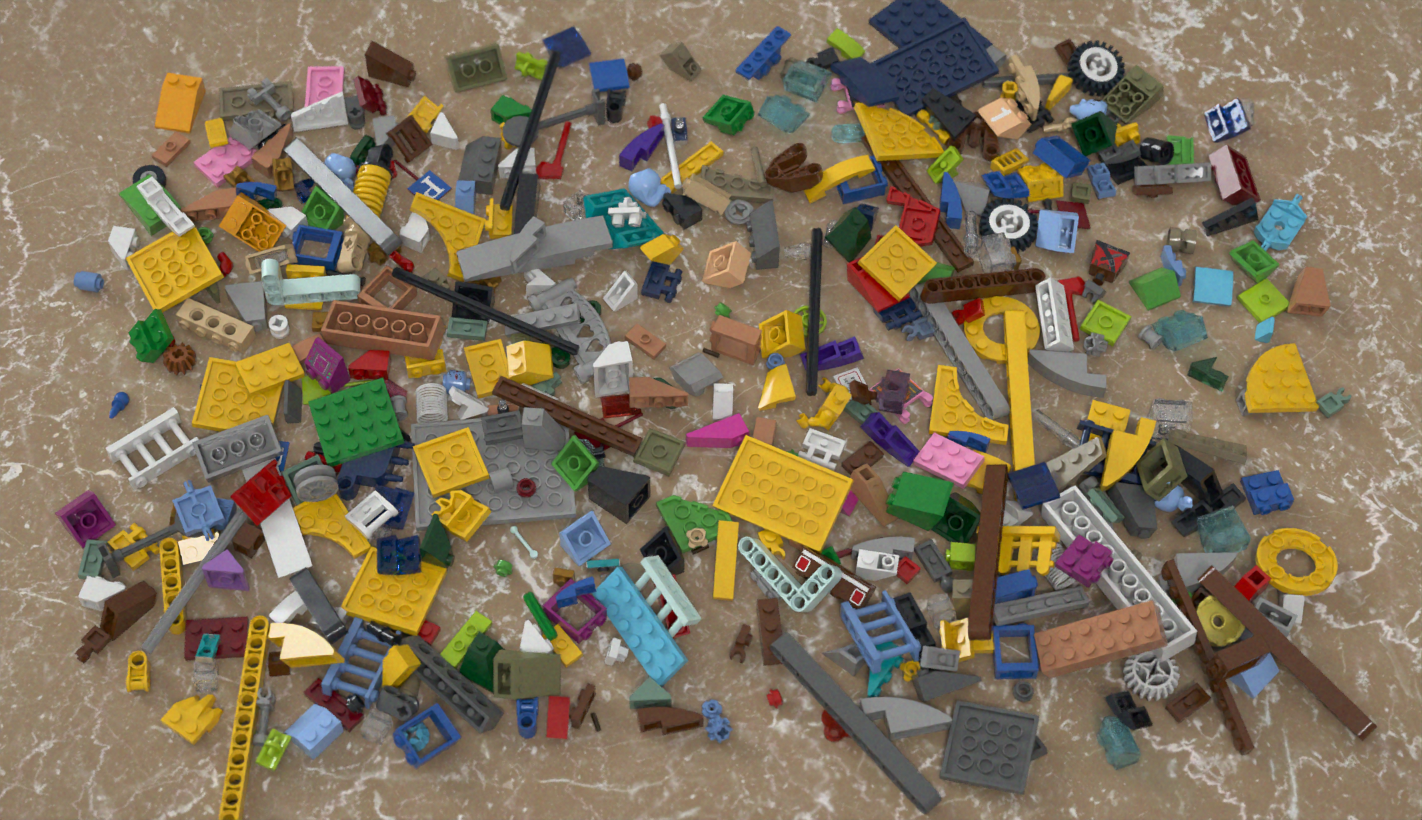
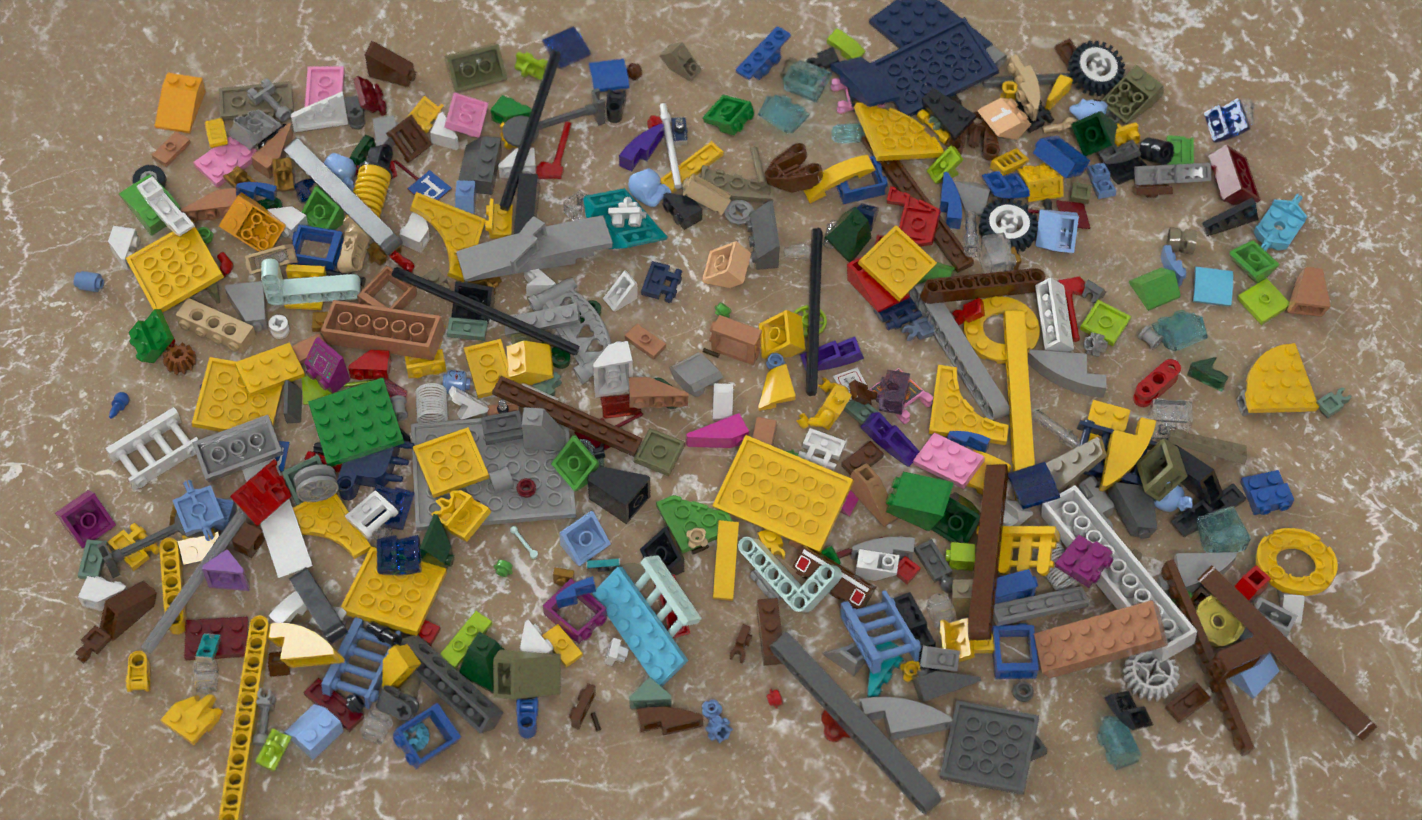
green axle [523,592,558,641] -> none
red slope [546,696,570,739] -> none
yellow slope [640,234,684,265] -> none
sand green plate [1087,488,1125,523] -> none
torso [1088,240,1130,286] -> none
medium azure slope [1255,317,1275,343] -> none
none -> bright pink plate [444,93,488,138]
none -> red piece [1133,359,1181,407]

